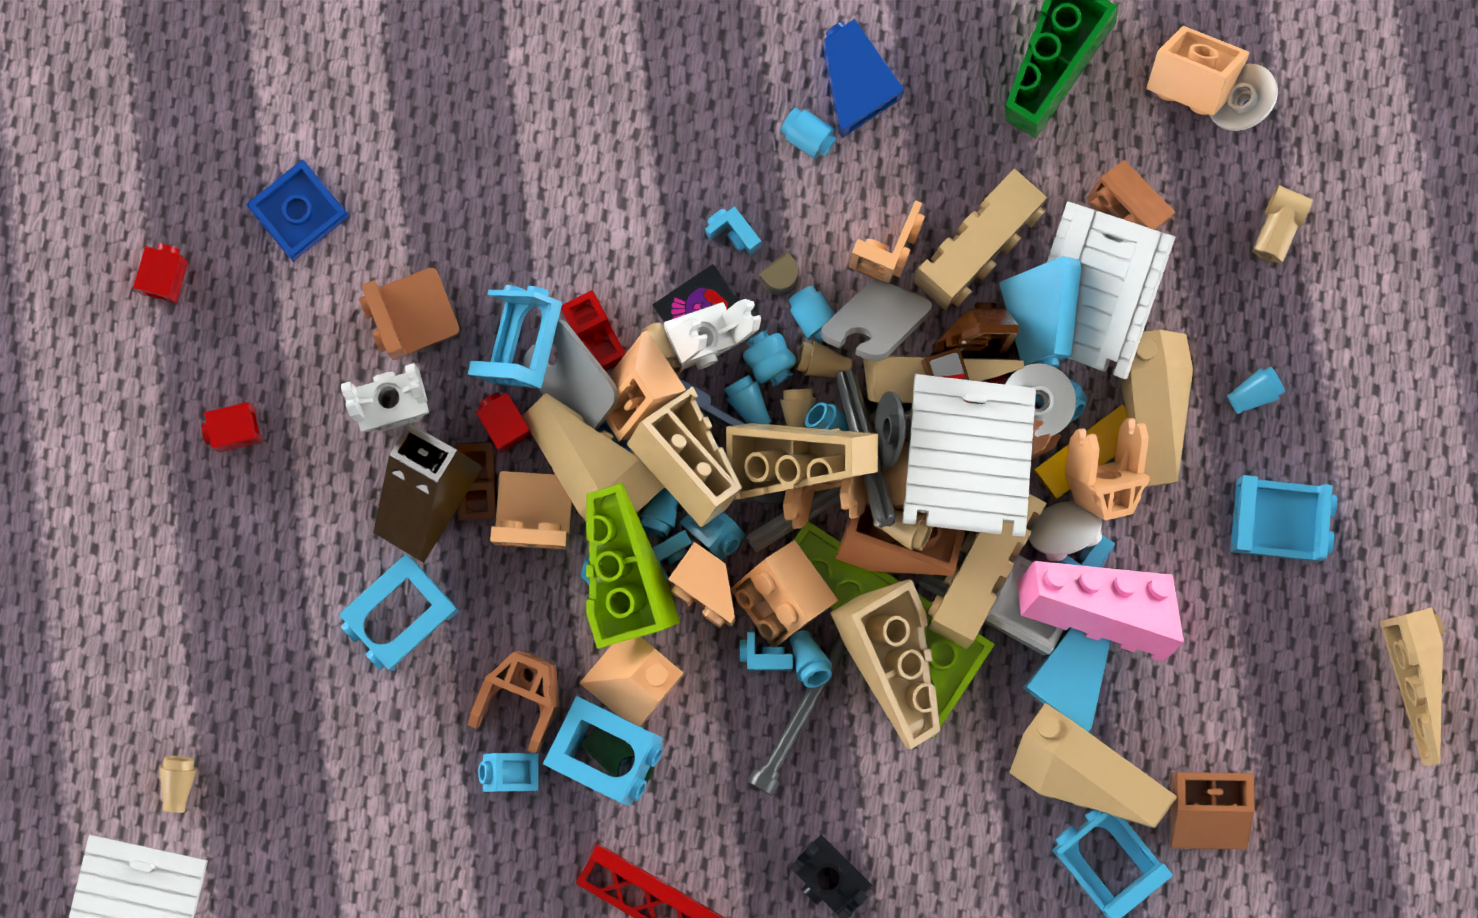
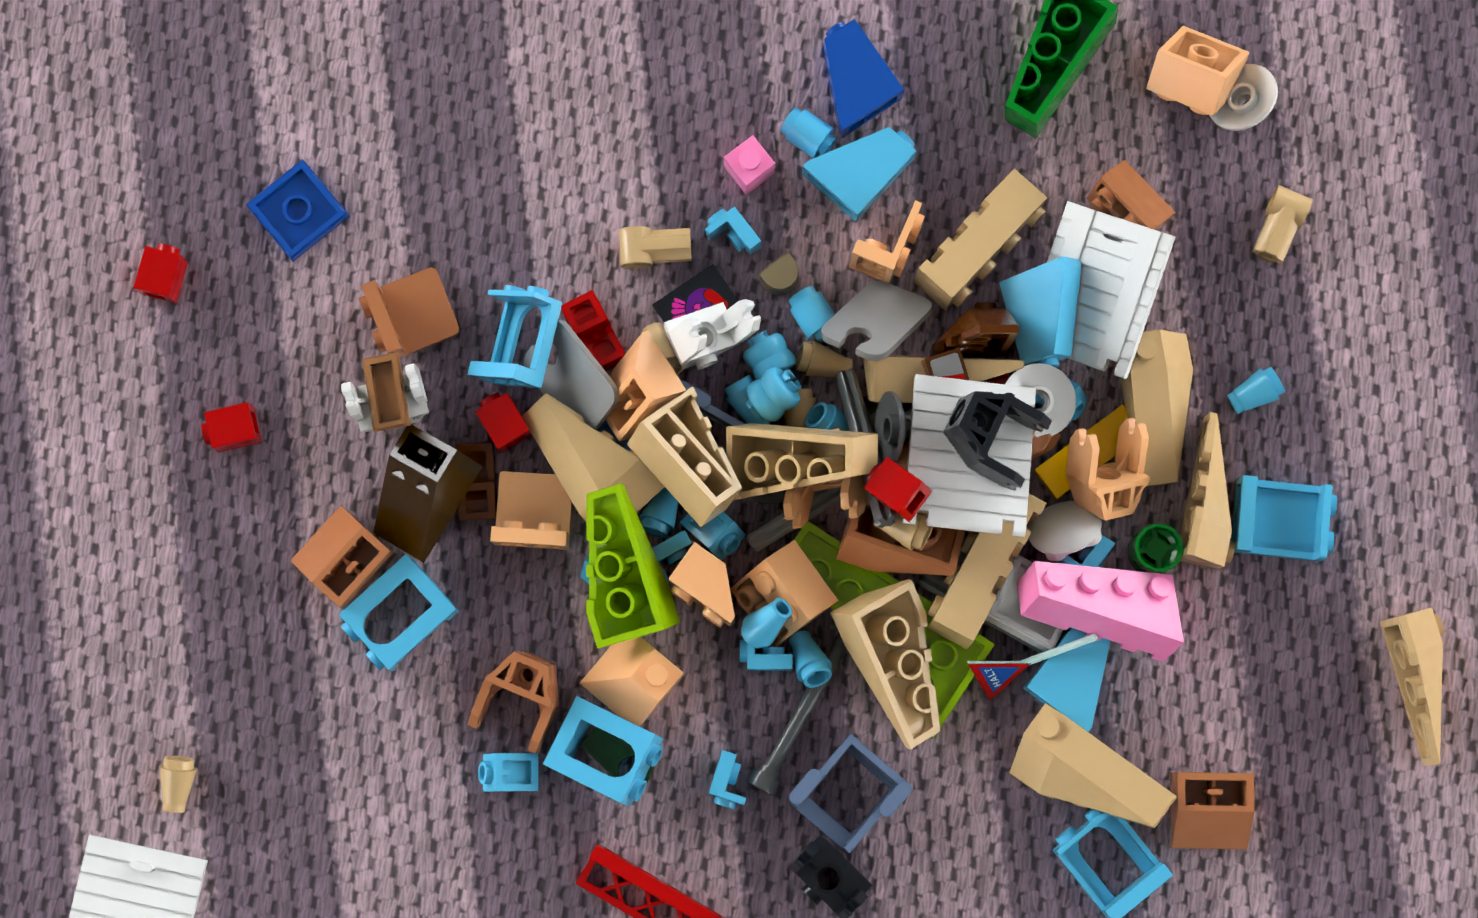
none -> nougat slope [291,505,396,609]
none -> medium nougat tile [362,352,411,432]
none -> tan piece [618,226,692,269]
none -> medium azure bracket [708,750,747,810]
none -> bright pink brick [724,135,776,195]
none -> medium azure cone [741,598,792,648]
none -> medium azure piece [746,367,801,422]
none -> sand blue piece [789,734,912,853]
none -> medium azure slope [802,127,917,222]
none -> red brick [864,457,932,523]
none -> black piece [943,391,1052,491]
none -> piece [967,634,1098,701]
none -> green wheel [1127,523,1184,574]
none -> tan wedge [1179,412,1235,570]

